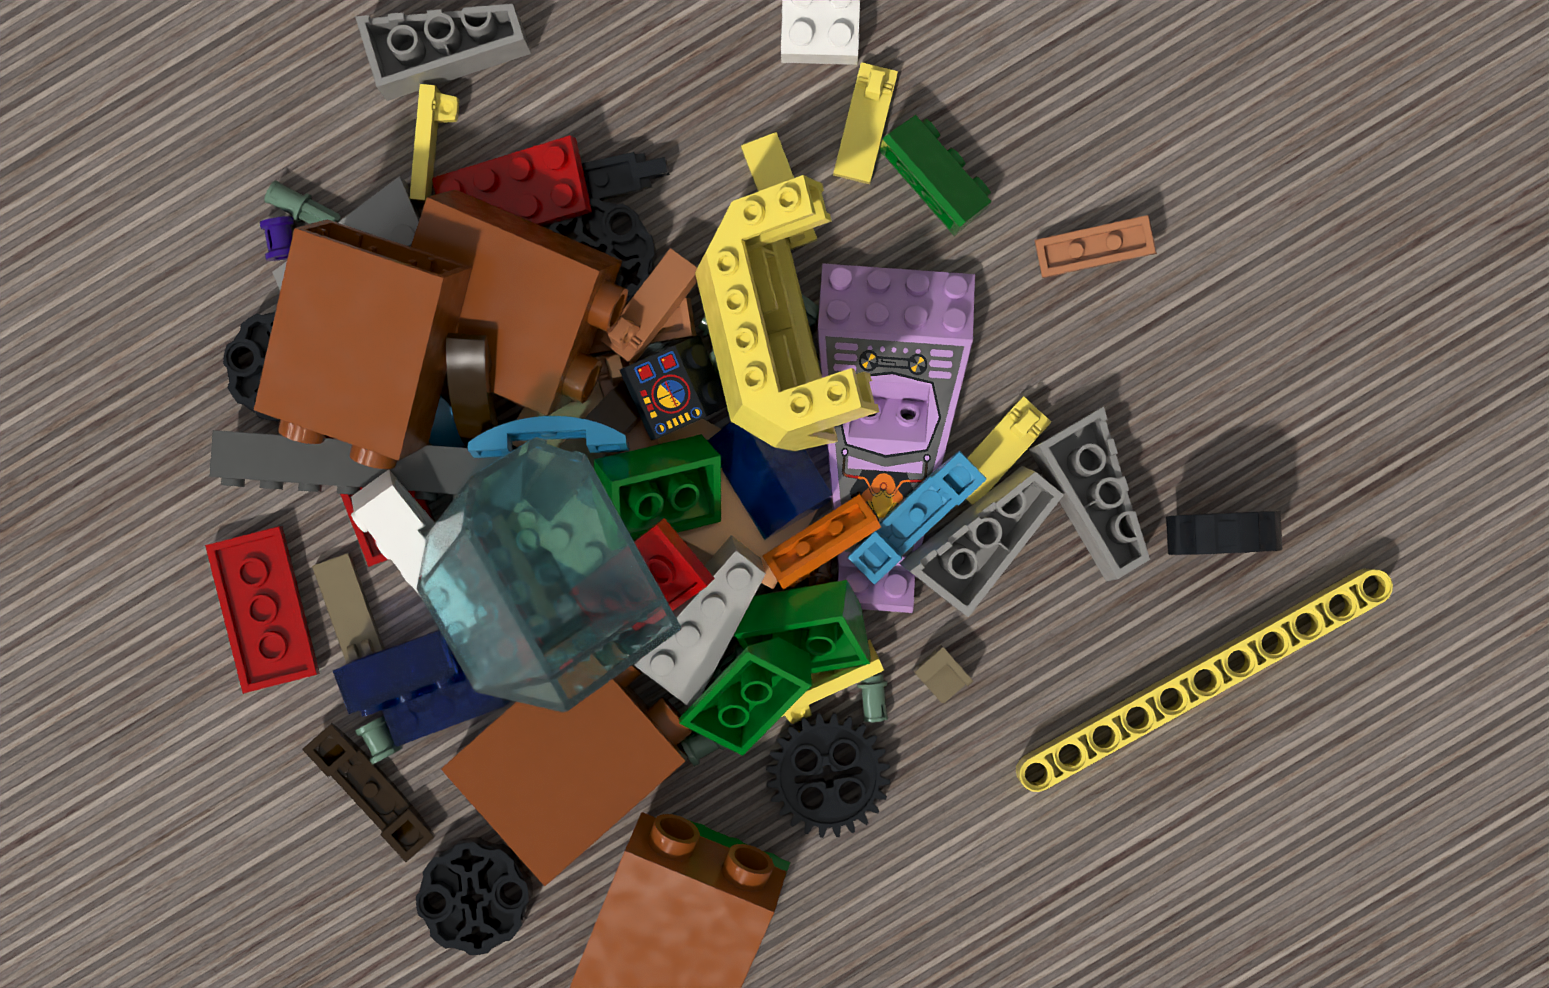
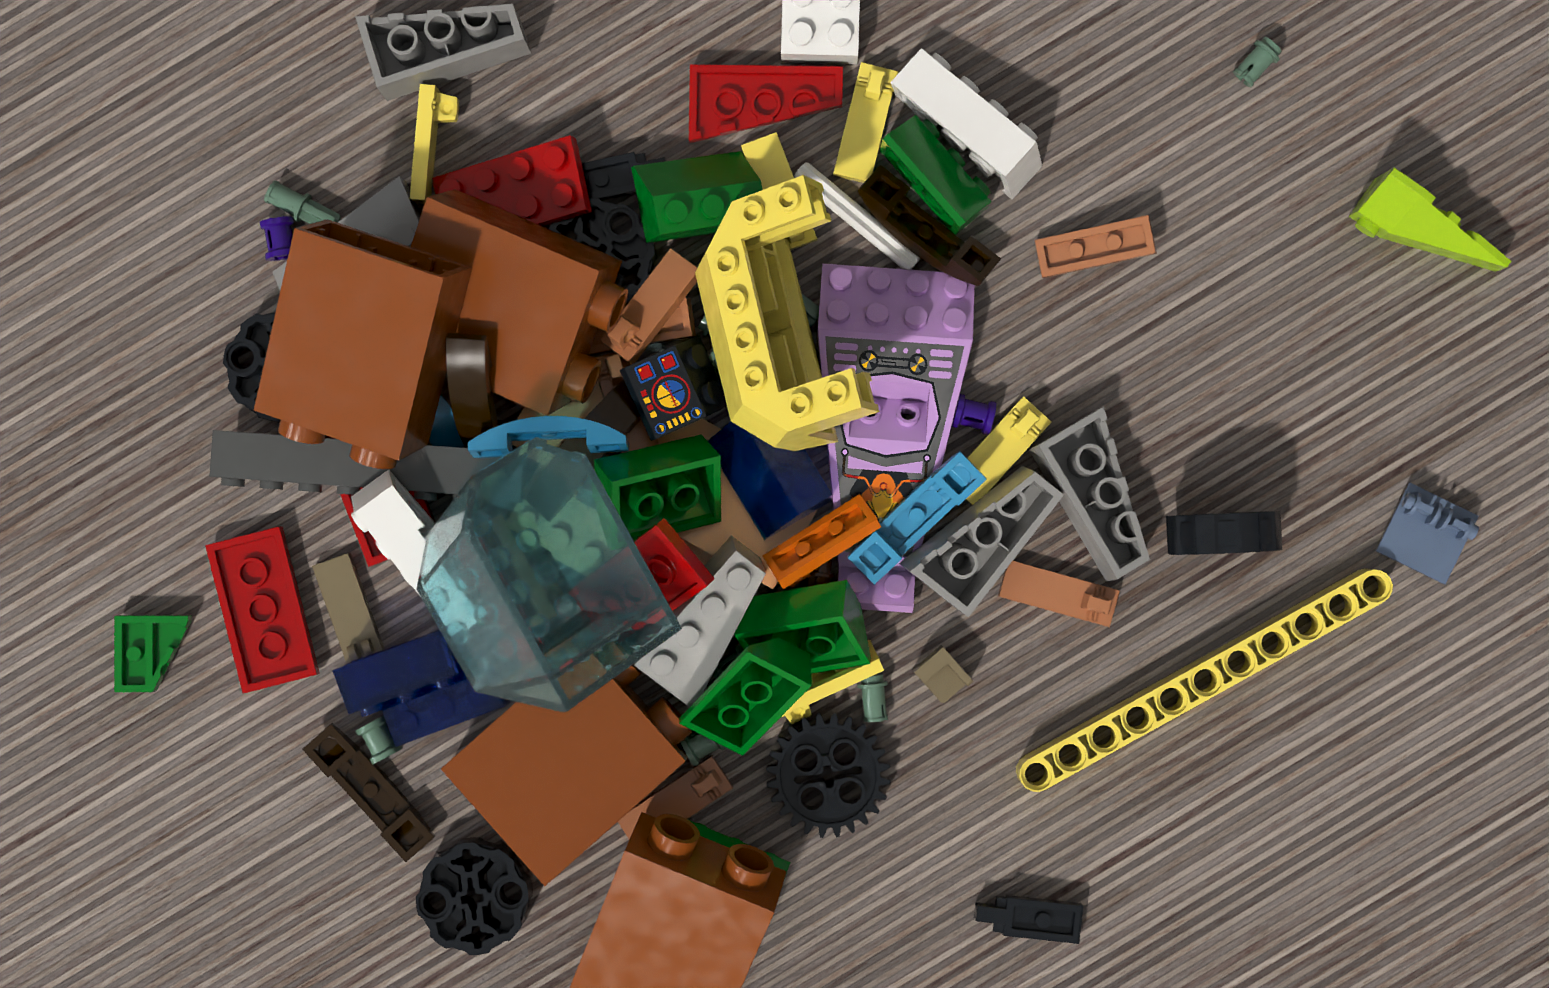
none -> green wing [114,615,192,692]
none -> nougat hinge [618,755,733,839]
none -> green slope [631,151,763,243]
none -> red wing [689,64,843,143]
none -> white axle [795,162,920,270]
none -> dark brown slope [857,165,1001,286]
none -> white wedge [890,48,1042,199]
none -> dark purple bush [952,393,997,435]
none -> black hinge [974,895,1084,944]
none -> nougat hinge [998,561,1120,627]
none -> sand green pin [1233,37,1282,88]
none -> lime wedge [1349,167,1512,272]
none -> sand blue hinge [1376,482,1479,585]

